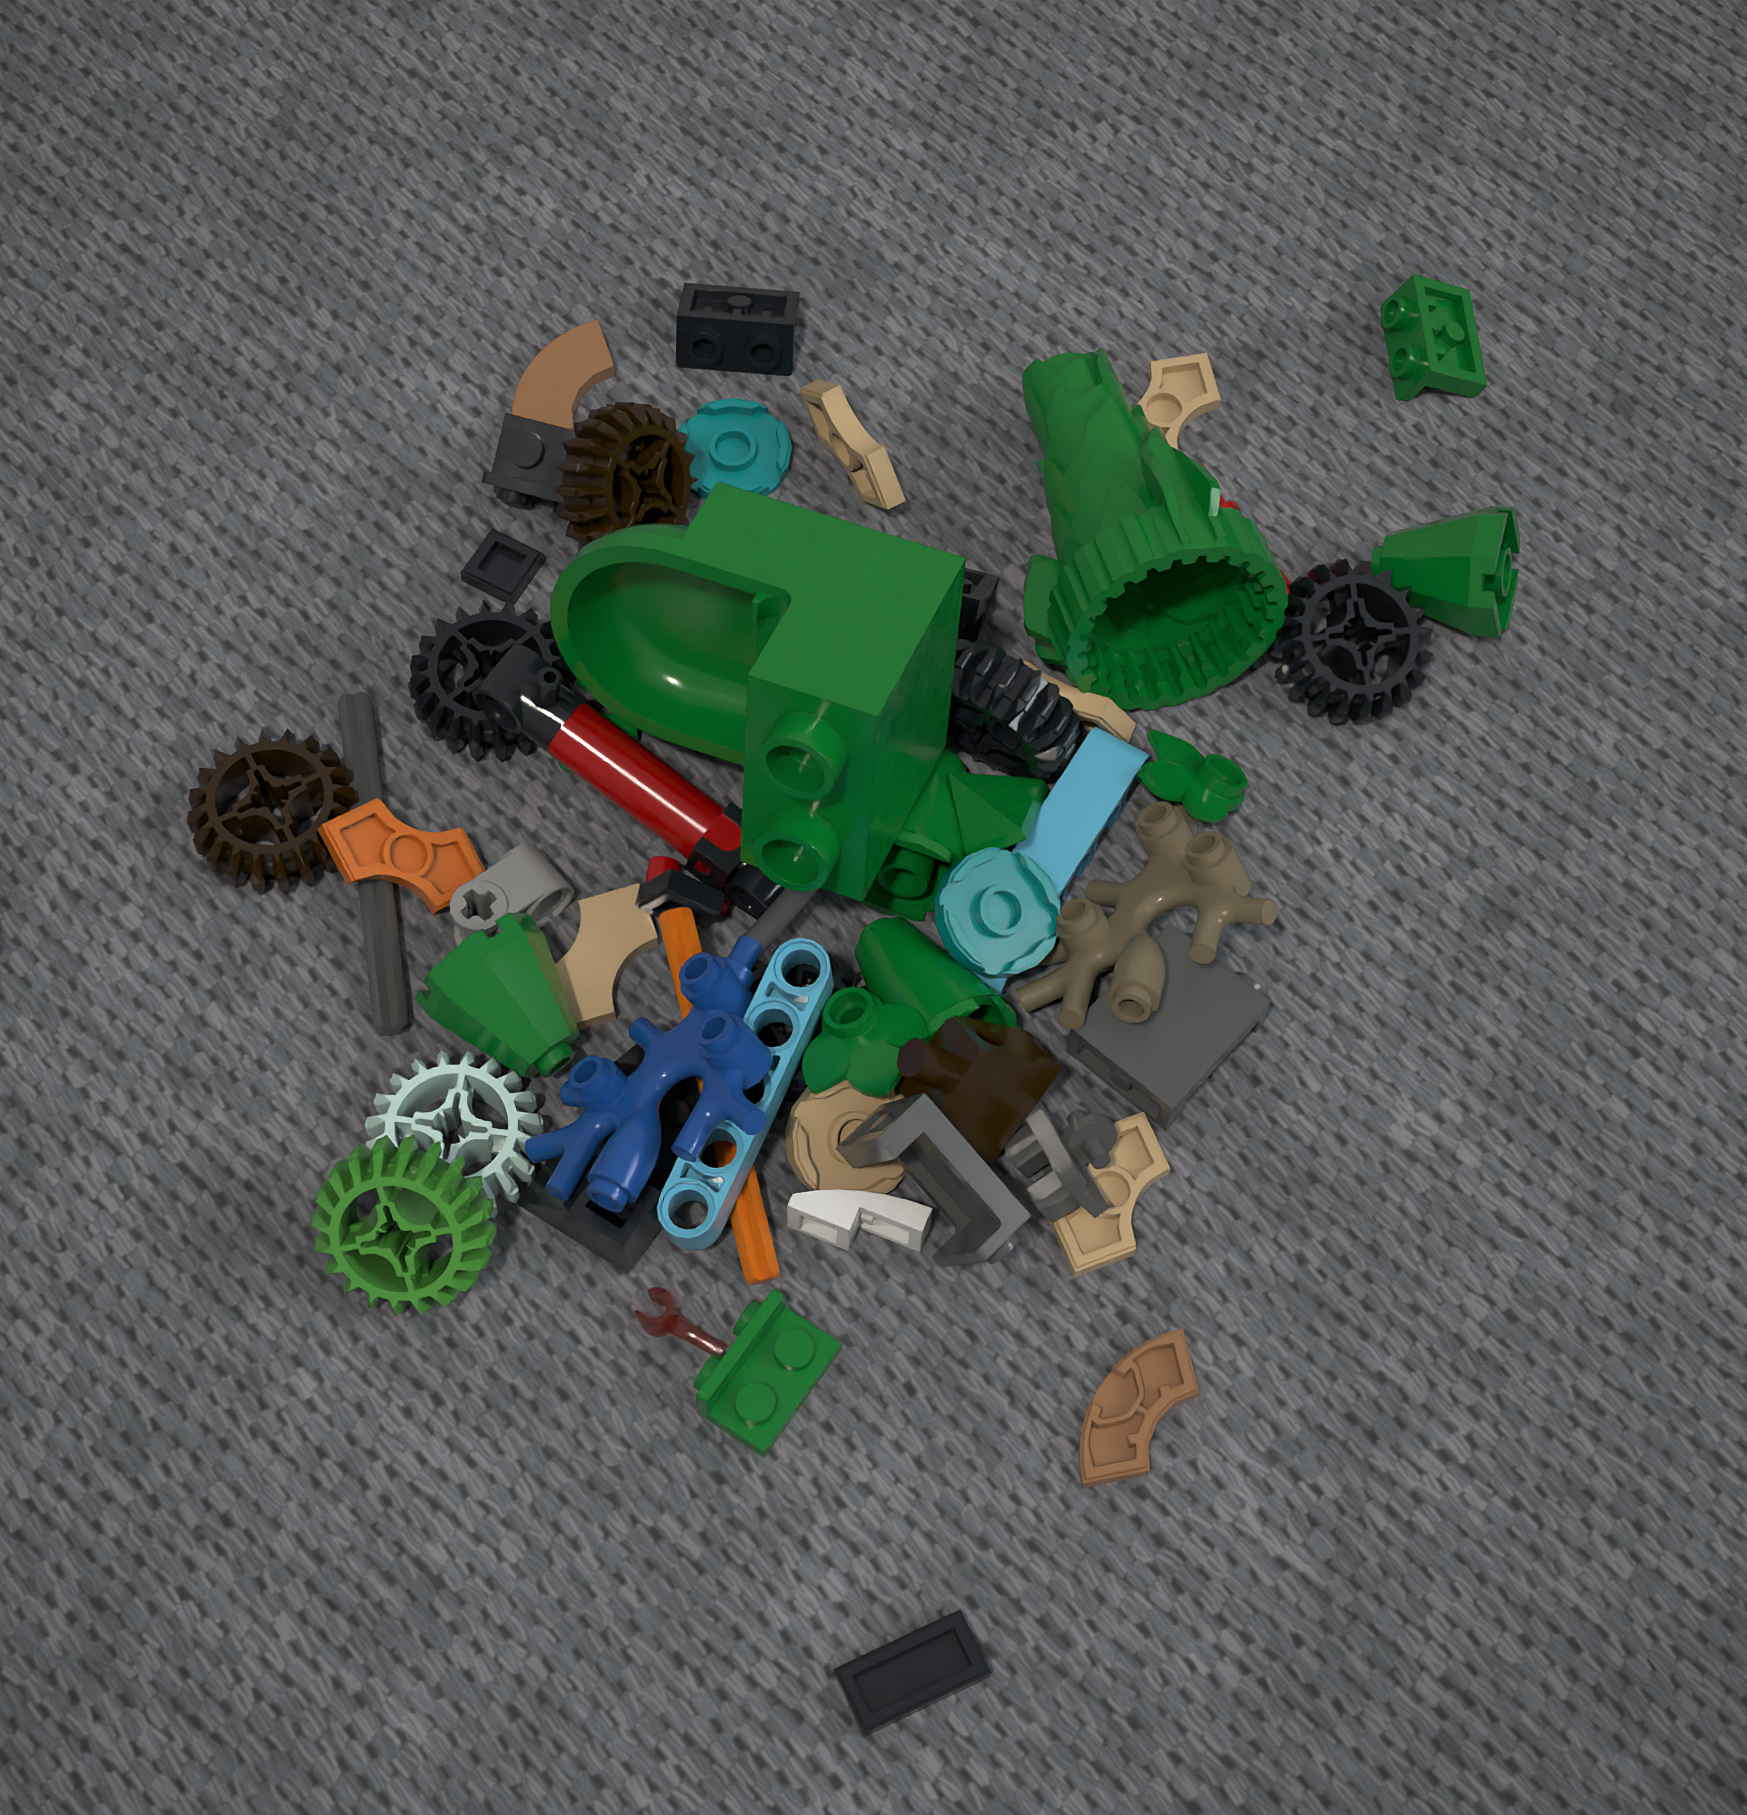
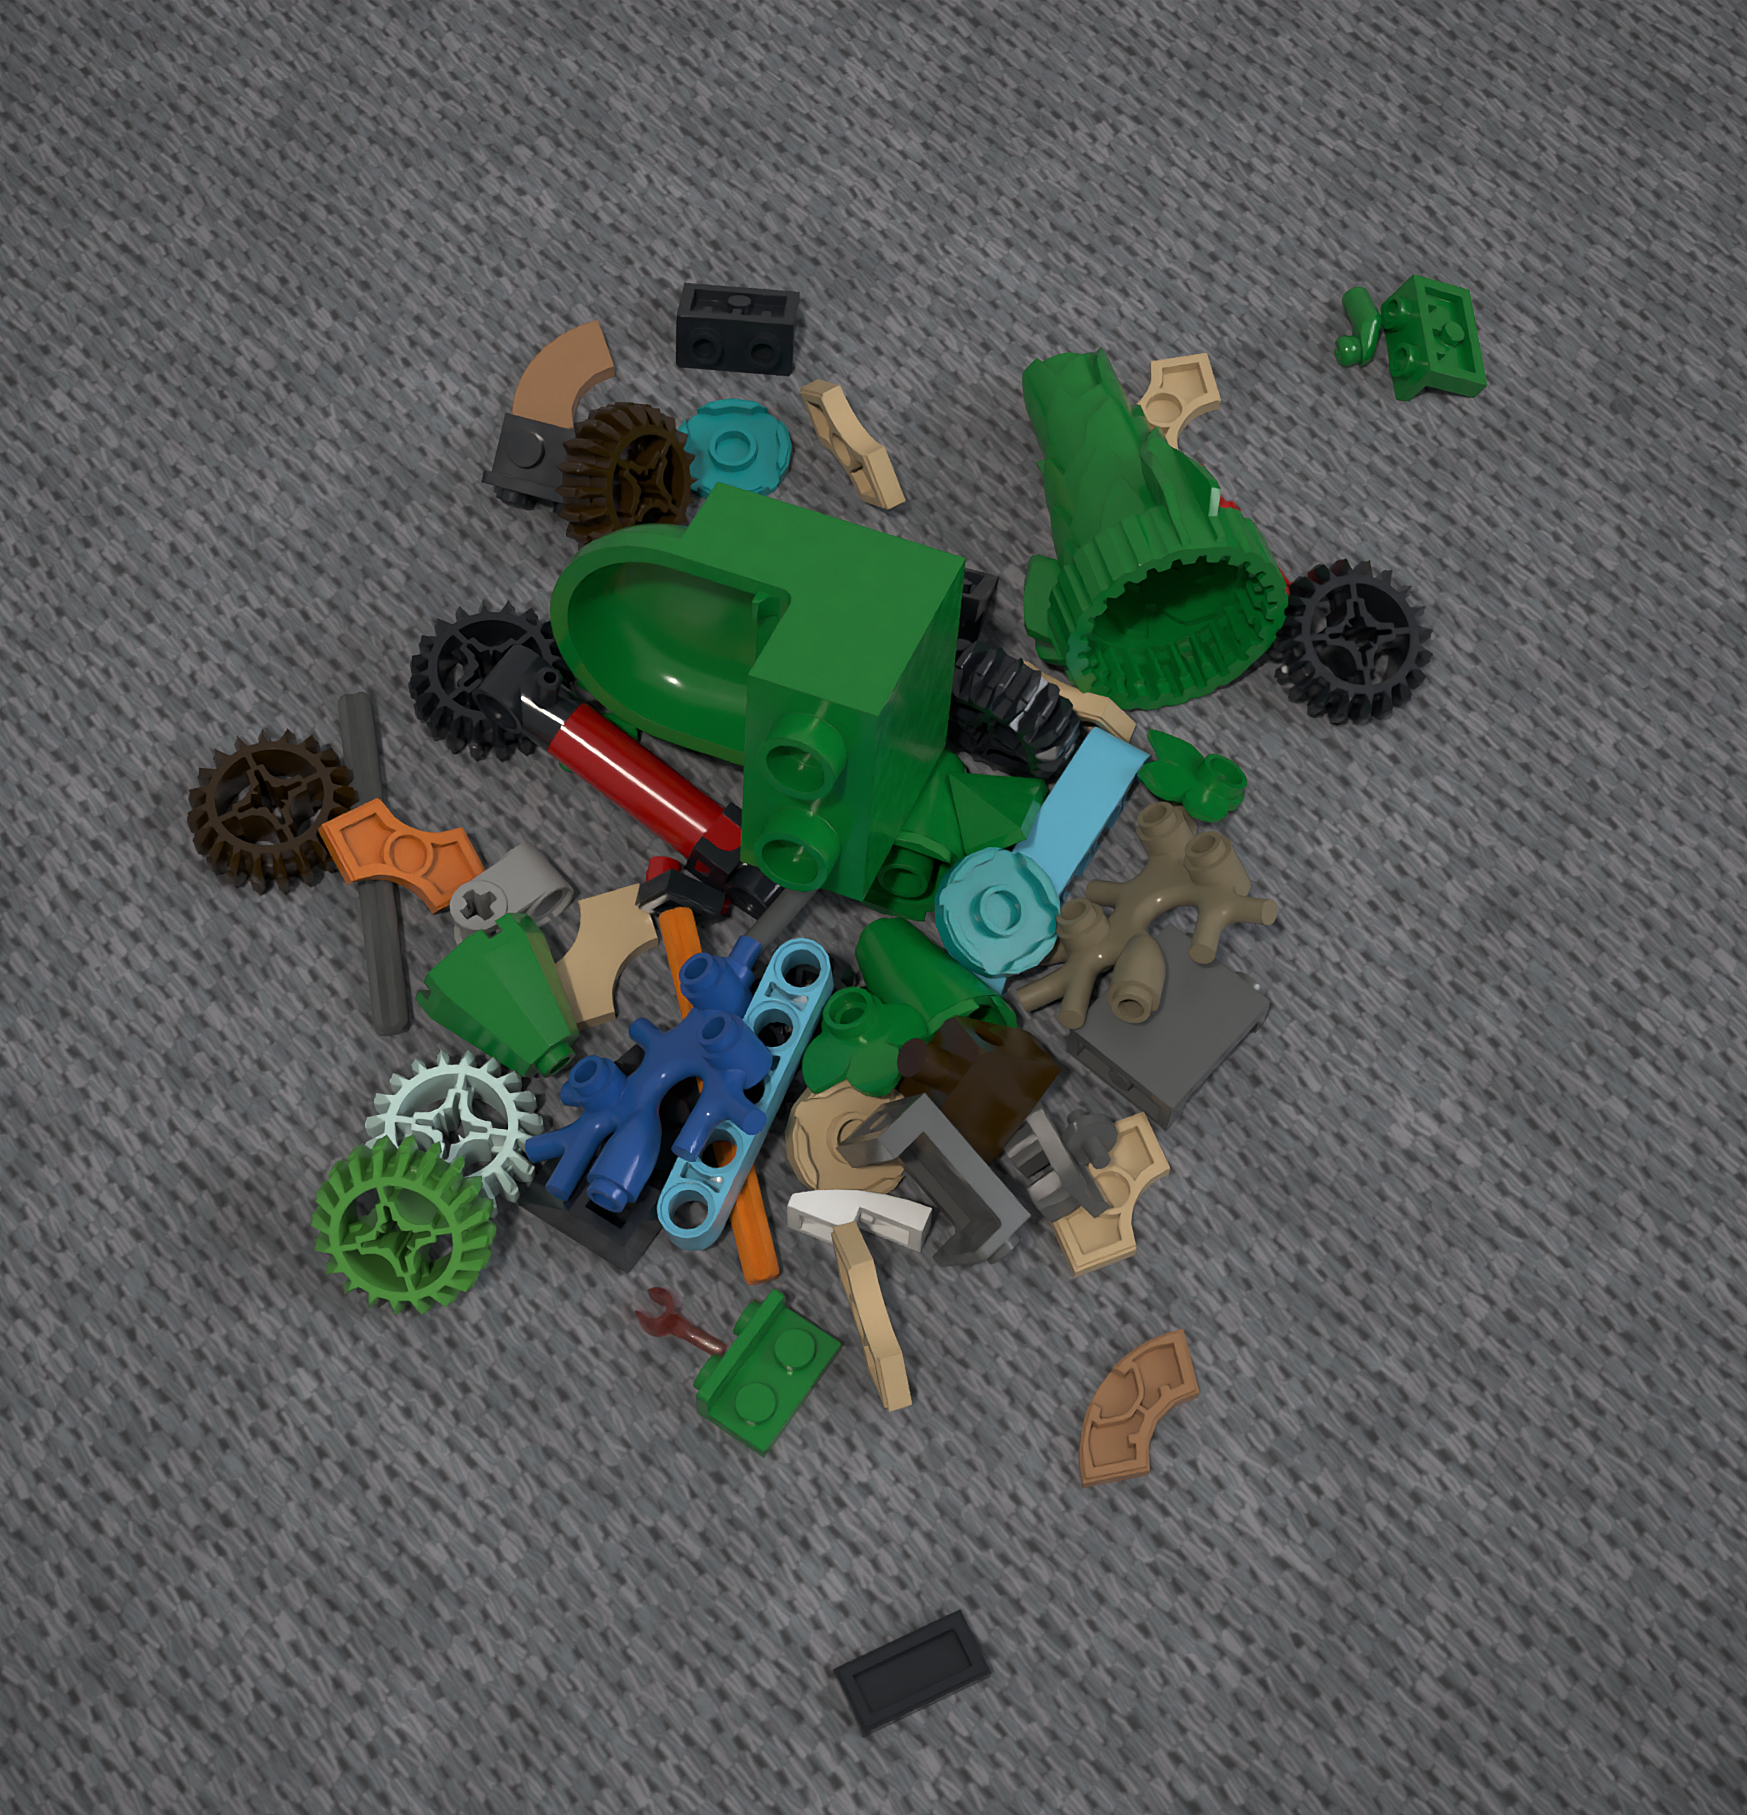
black tile [460,528,545,606] -> none
green cone [1371,506,1520,637] -> none
none -> tan tile [831,1221,912,1412]
none -> green arm [1334,287,1382,368]

